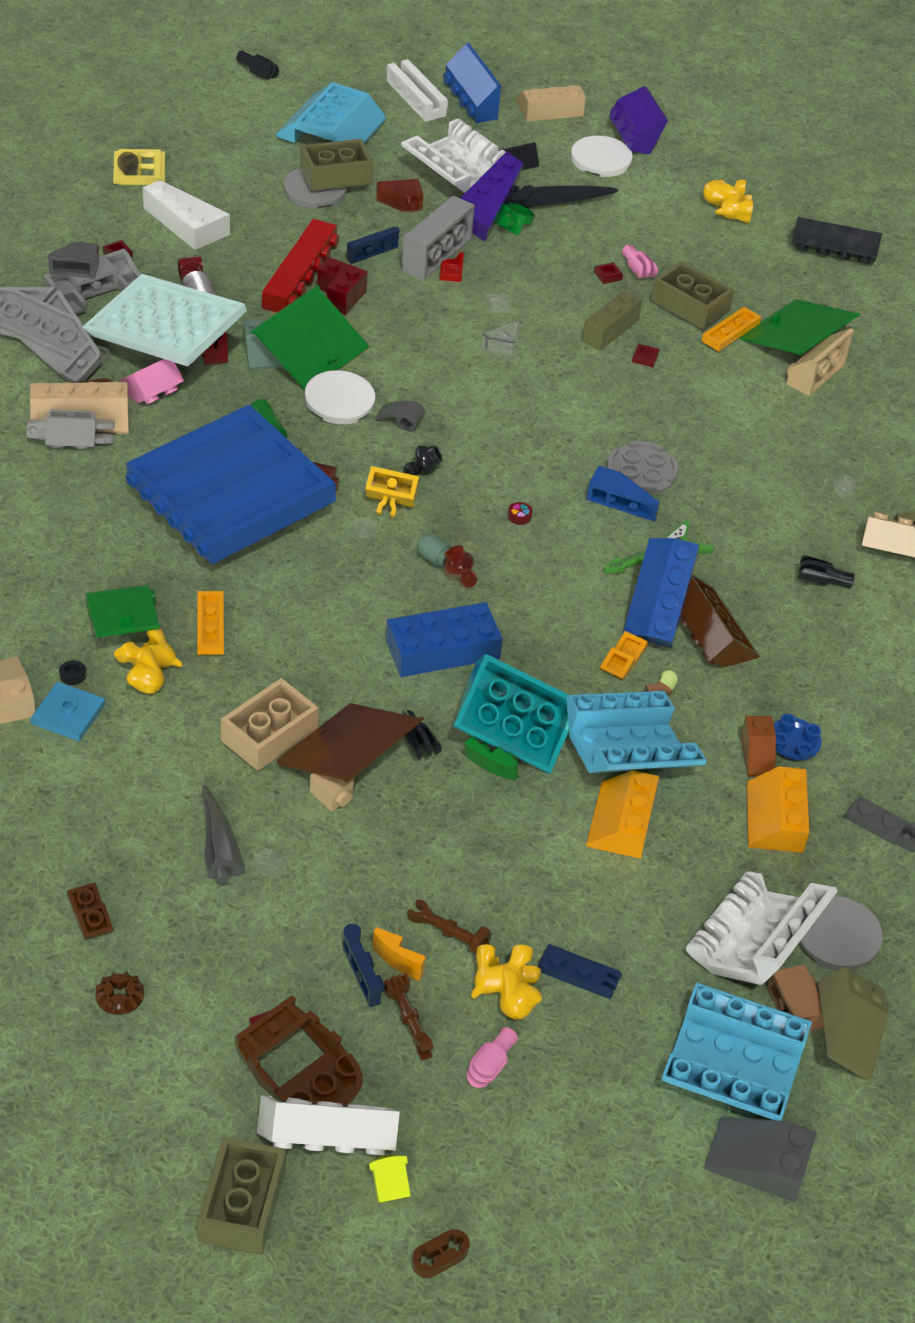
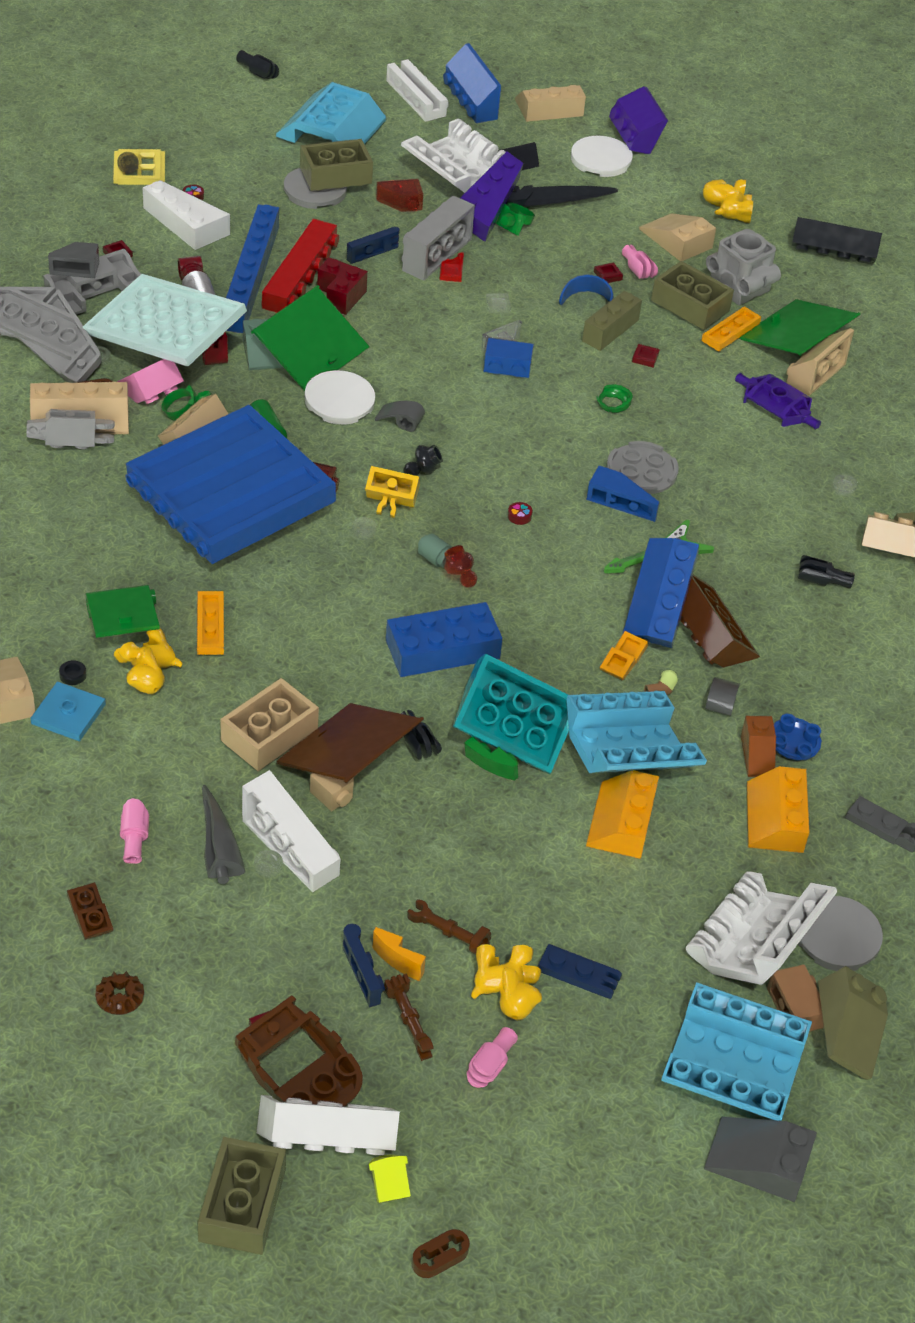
none -> bright pink arm [120,798,149,864]
none -> tan brick [158,394,228,445]
none -> green piece [162,385,212,420]
none -> dark red tile [183,185,204,200]
none -> blue brick [226,204,279,333]
none -> white wedge [242,770,341,892]
none -> blue brick [484,338,534,378]
none -> blue piece [559,275,613,305]
none -> green piece [596,384,633,413]
none -> tan slope [639,214,716,261]
none -> dark grey panel [705,677,740,716]
none -> light grey piece [706,229,781,306]
none -> dark purple plate [735,373,821,430]

